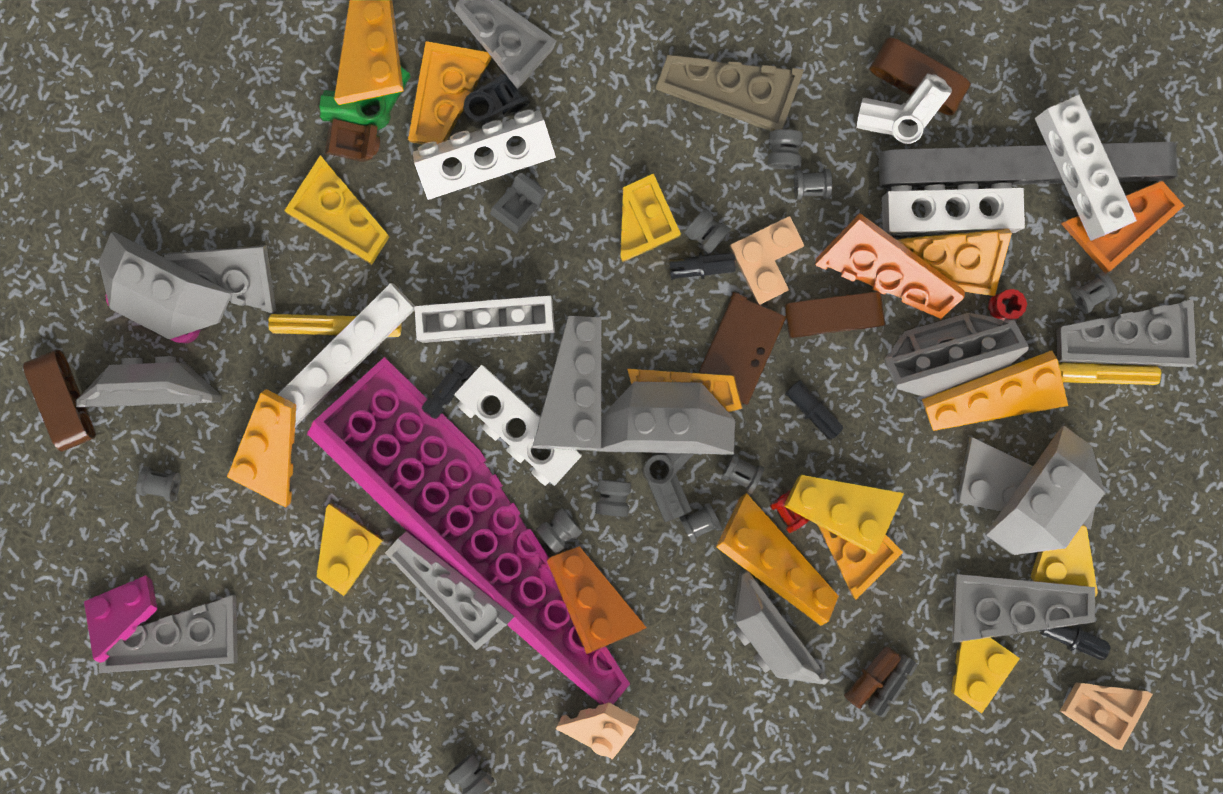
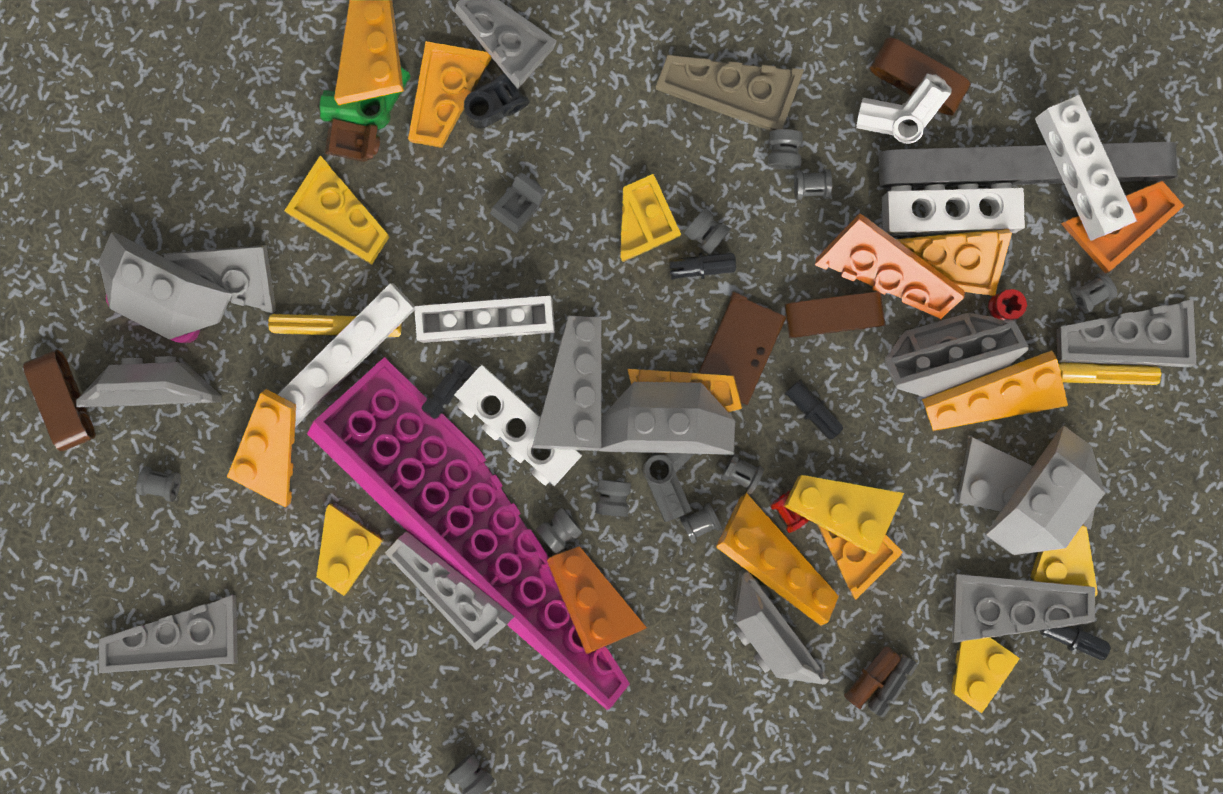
dark pink wing [84,576,158,663] -> none
white brick [413,110,556,200] -> none
light nougat wing [556,703,639,759] -> none
light nougat plate [729,216,804,305] -> none
light nougat wing [1060,683,1153,750] -> none

